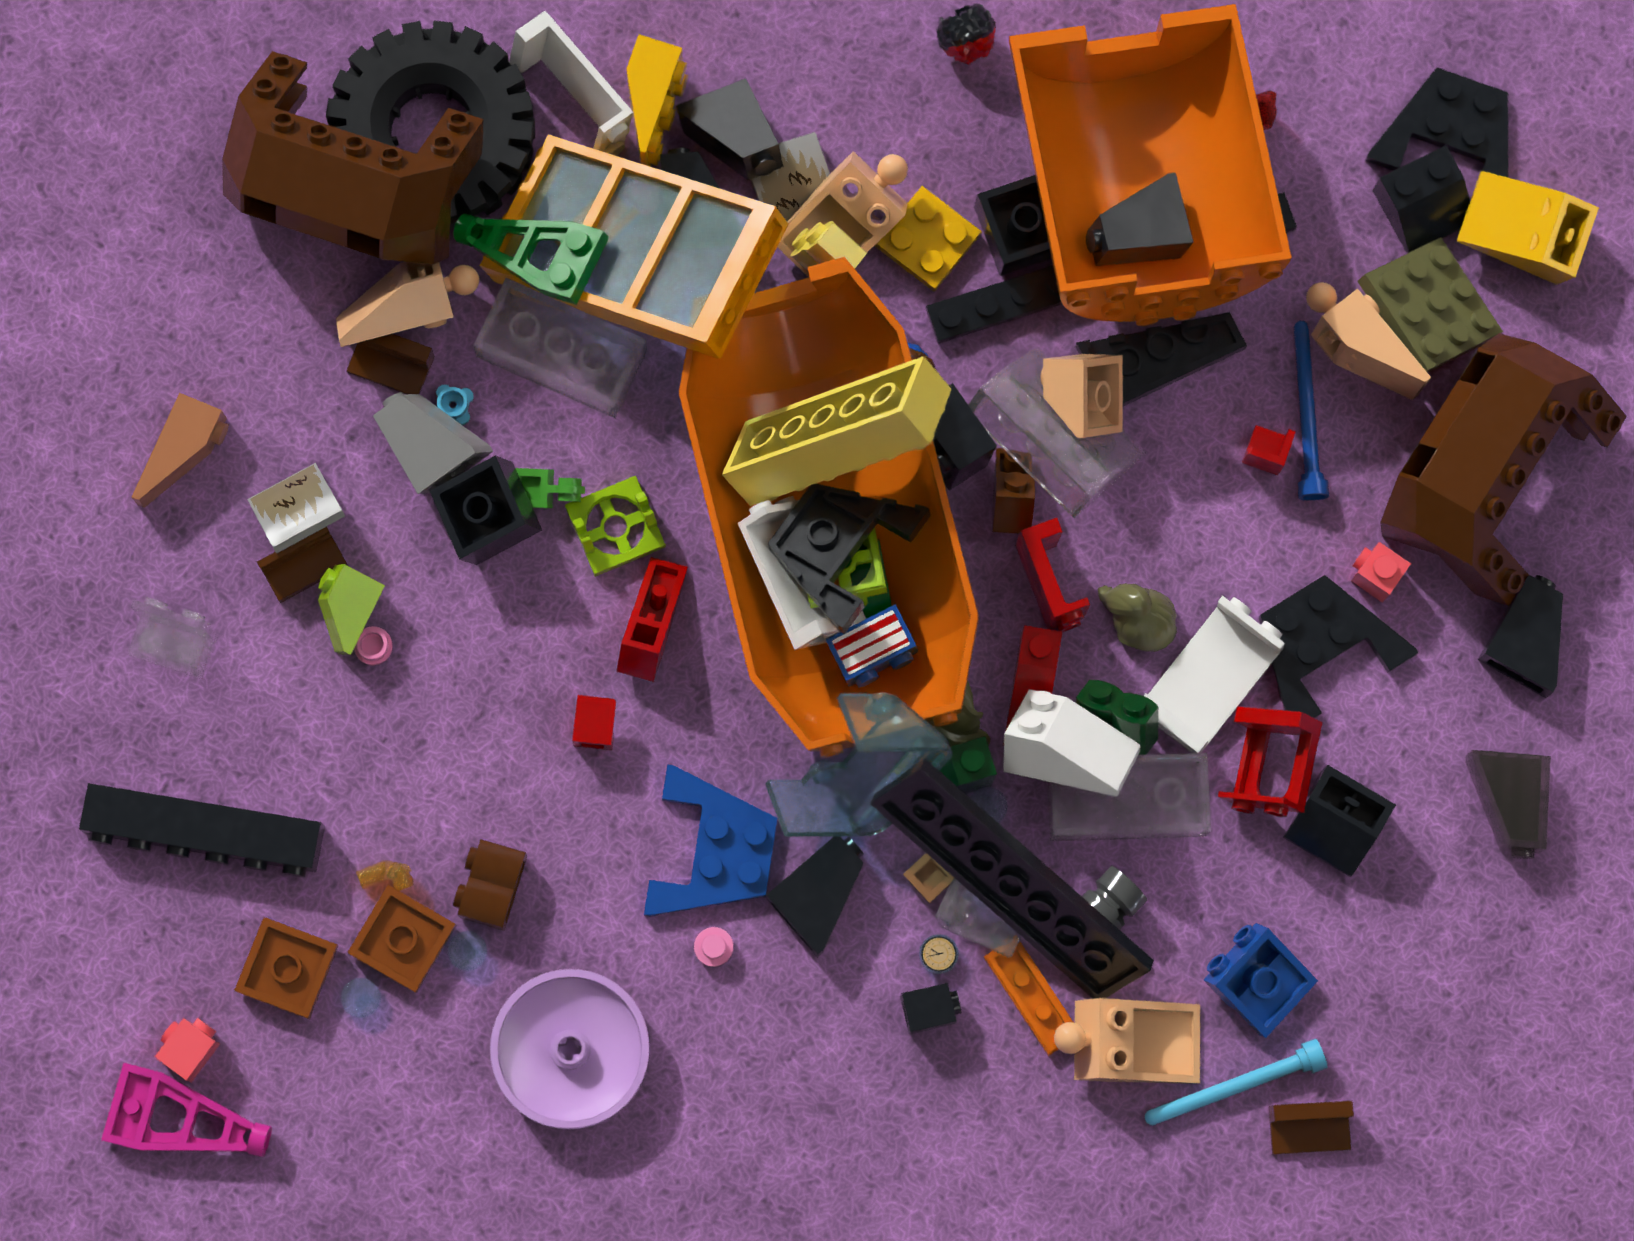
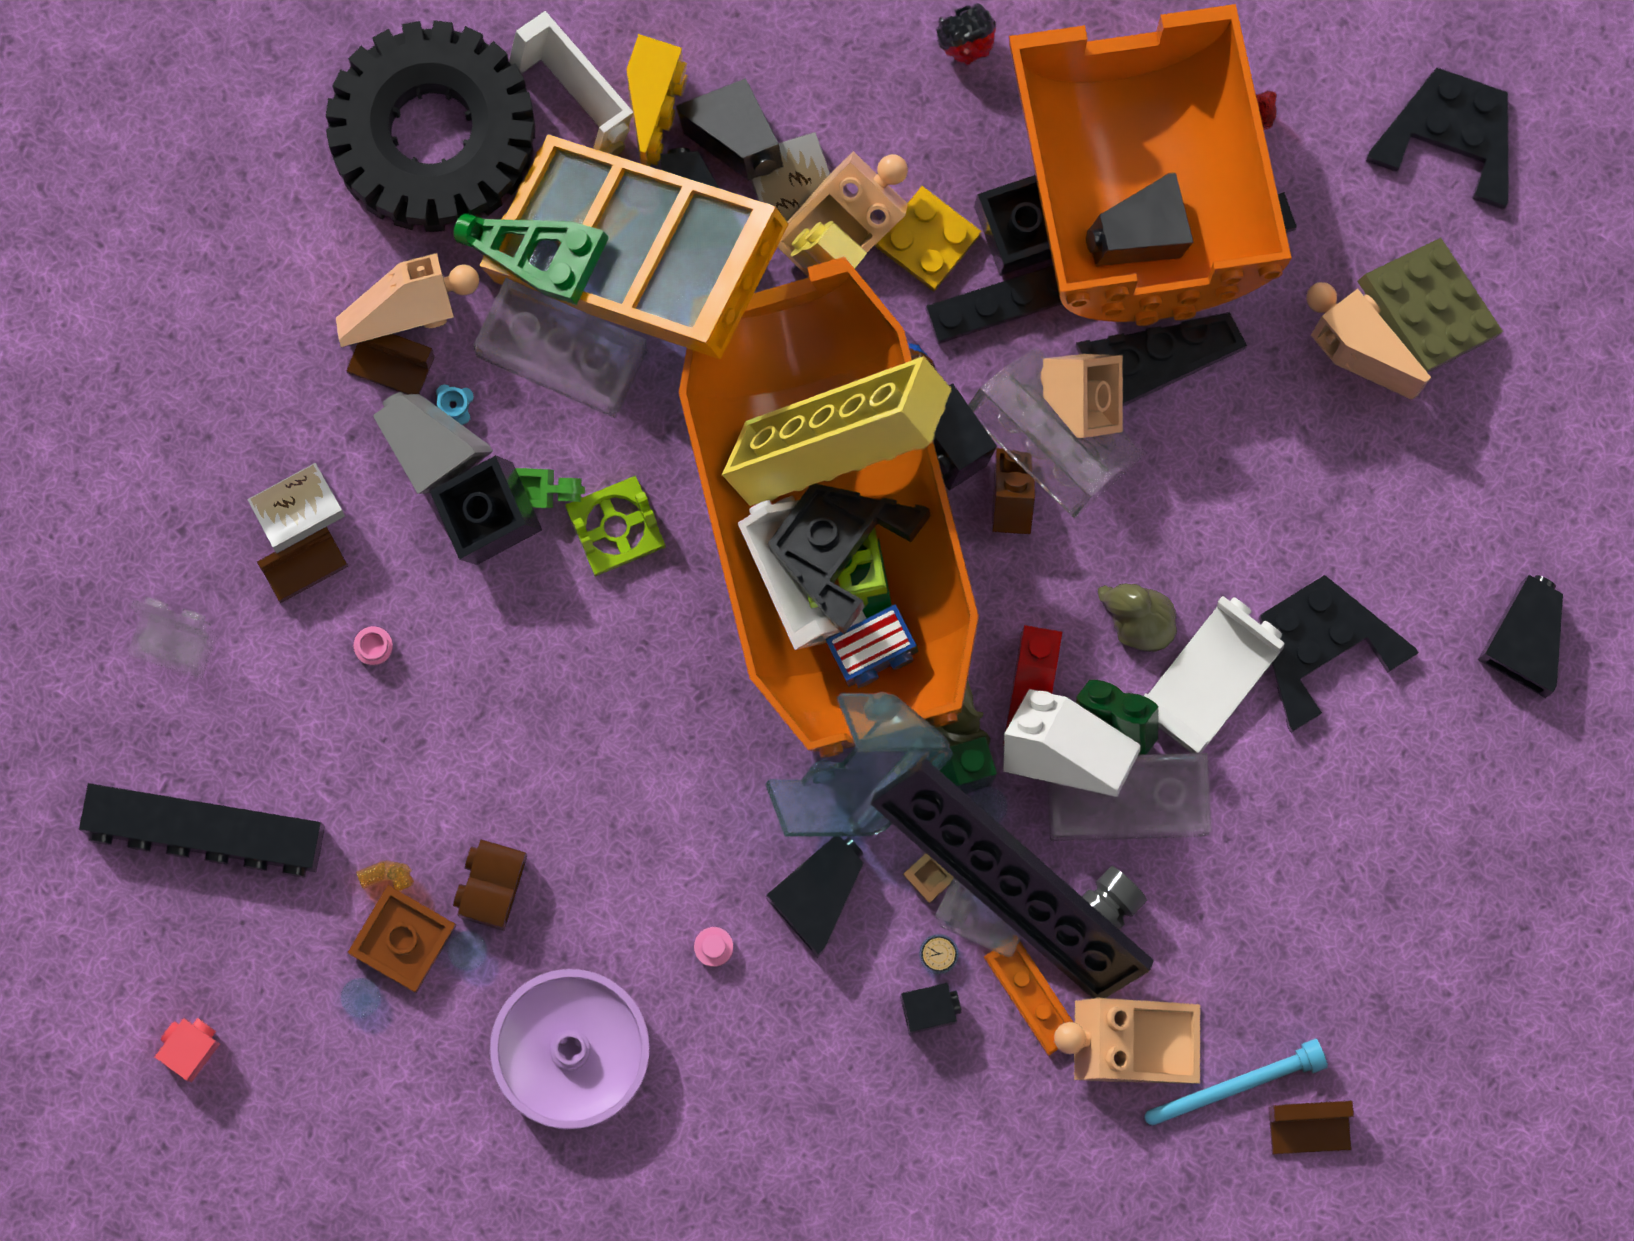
dark pink plate [101,1063,272,1157] -> none
nougat slope [132,393,229,508] -> none
reddish brown wedge [222,51,484,264] -> none
dark orange plate [234,917,339,1020] -> none
lime slope [318,564,385,655] -> none
red panel [572,695,616,751] -> none
red slope [616,557,688,682] -> none
blue wing [644,764,778,917] -> none
red panel [1015,518,1090,632] -> none
blue plate [1203,923,1318,1038] -> none
red panel [1218,706,1323,817] -> none
red panel [1242,425,1296,476] -> none
black slope [1283,765,1396,877] -> none
blue piece [1294,320,1329,501] -> none
coral brick [1351,542,1411,603] -> none
black slope [1372,145,1470,254] -> none
reddish brown wedge [1380,333,1627,606] -> none
yellow slope [1456,171,1599,285] -> none
clear smoke slope [1465,750,1551,859] -> none

